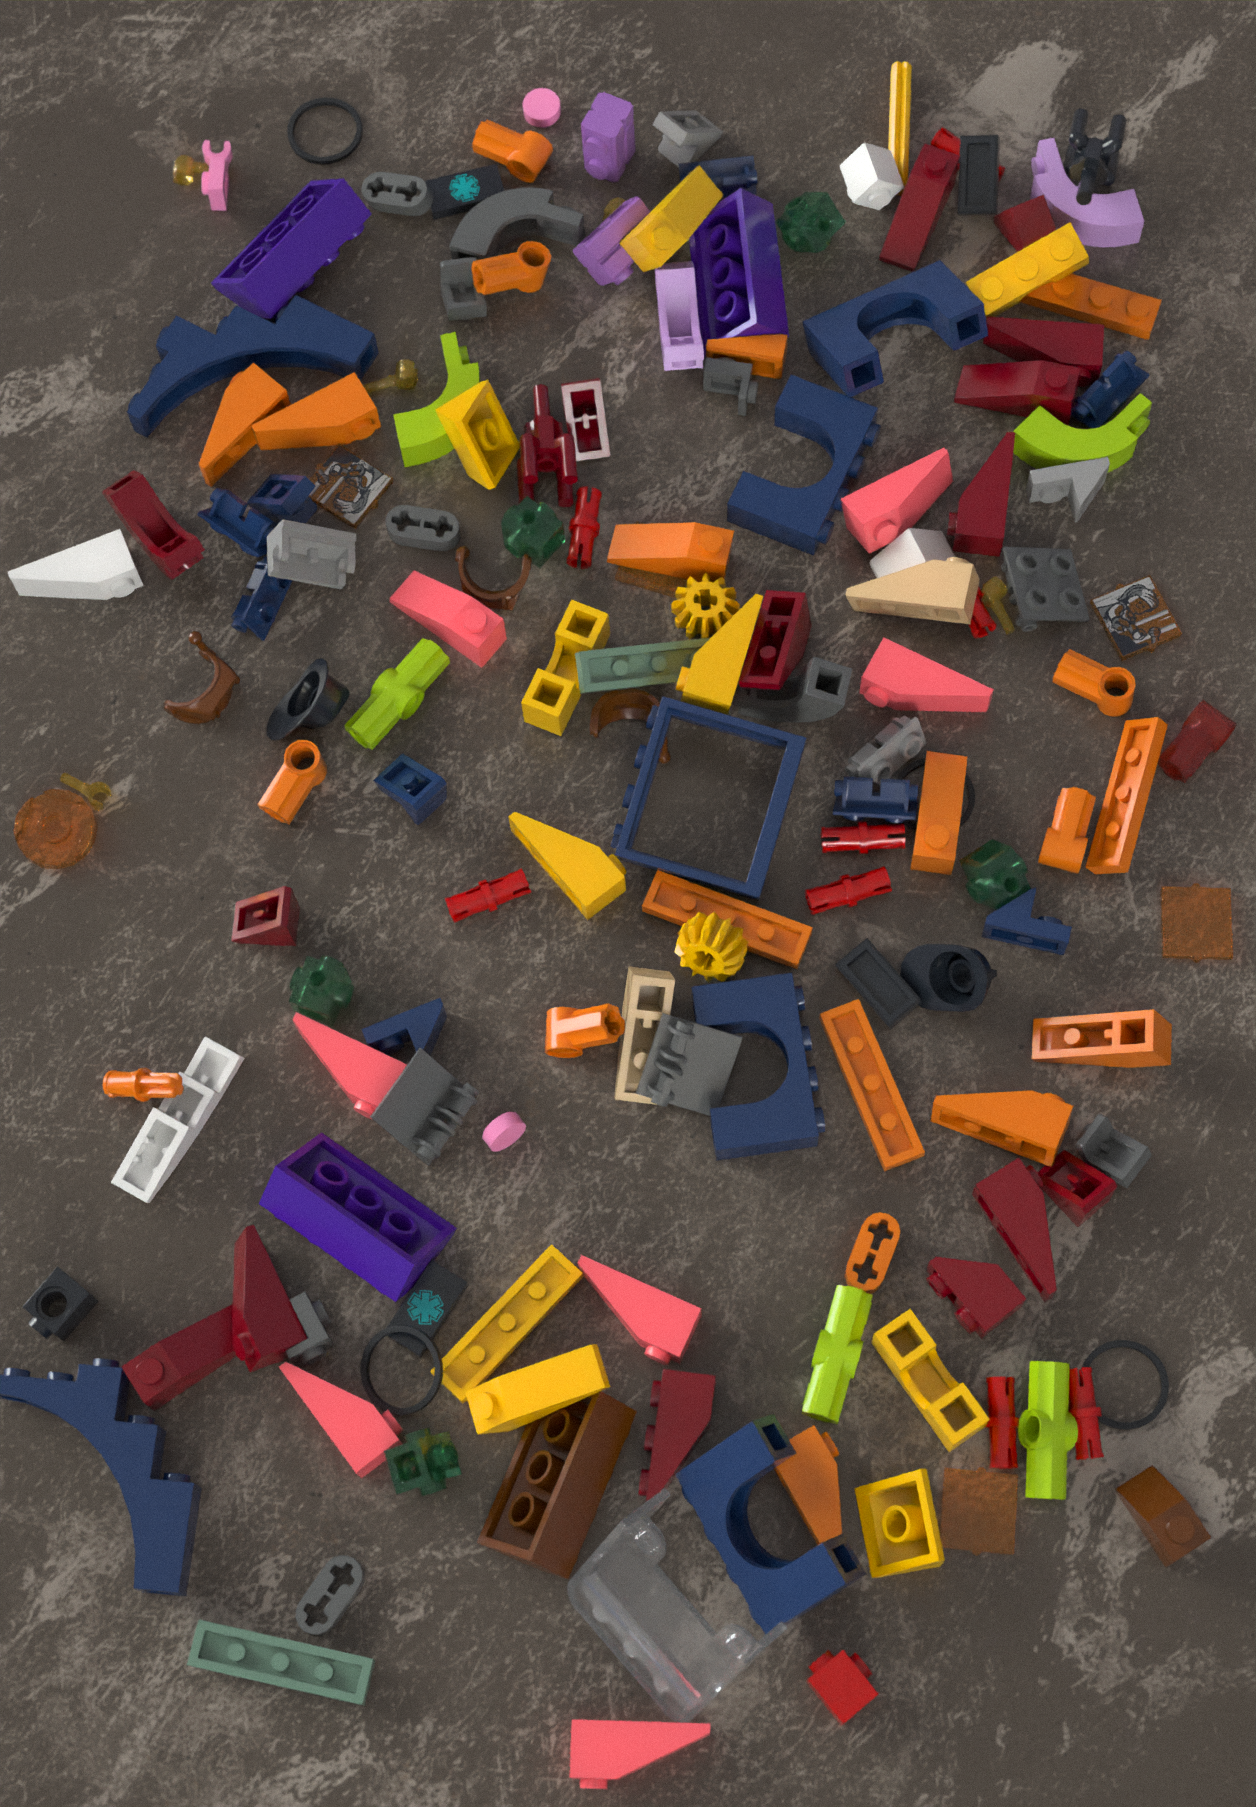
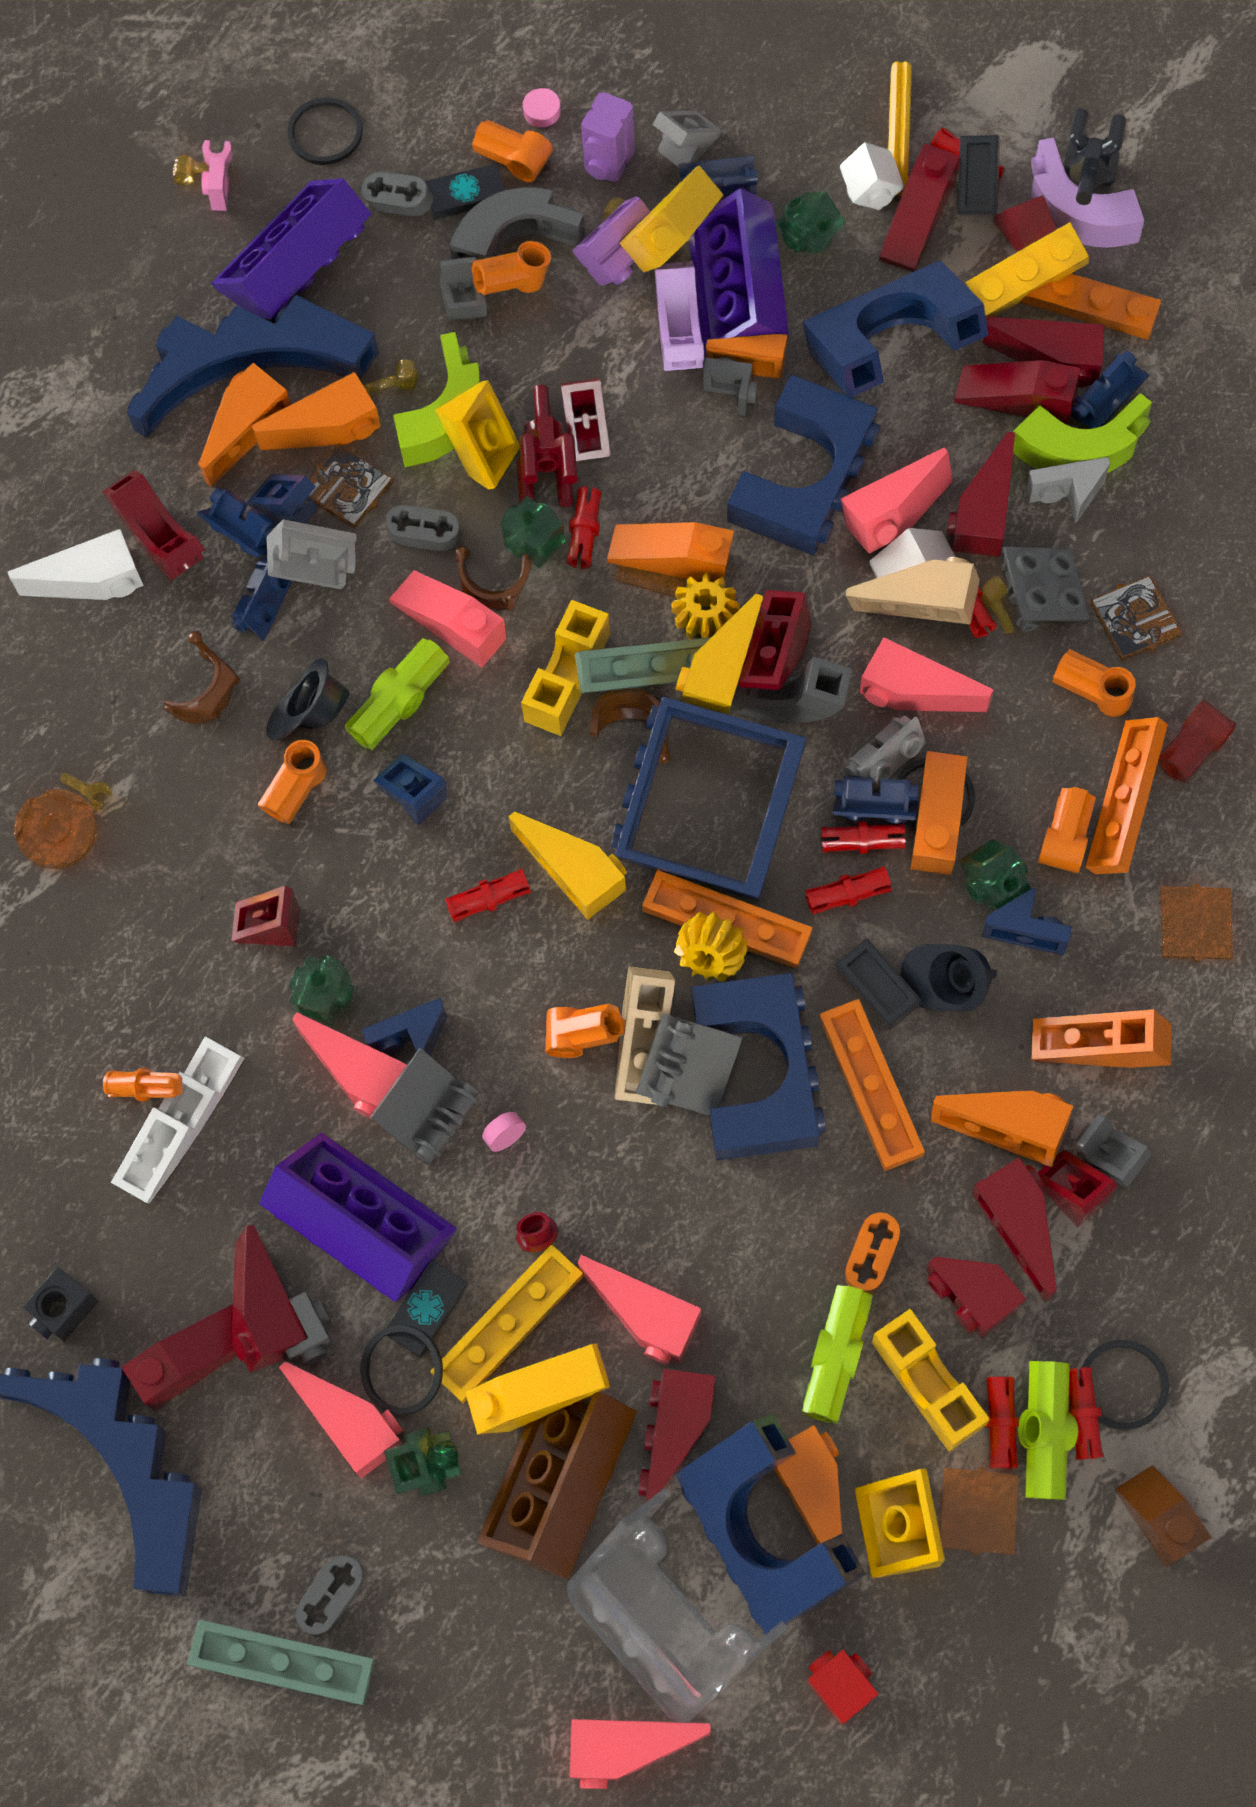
none -> dark red plate [516,1212,559,1252]

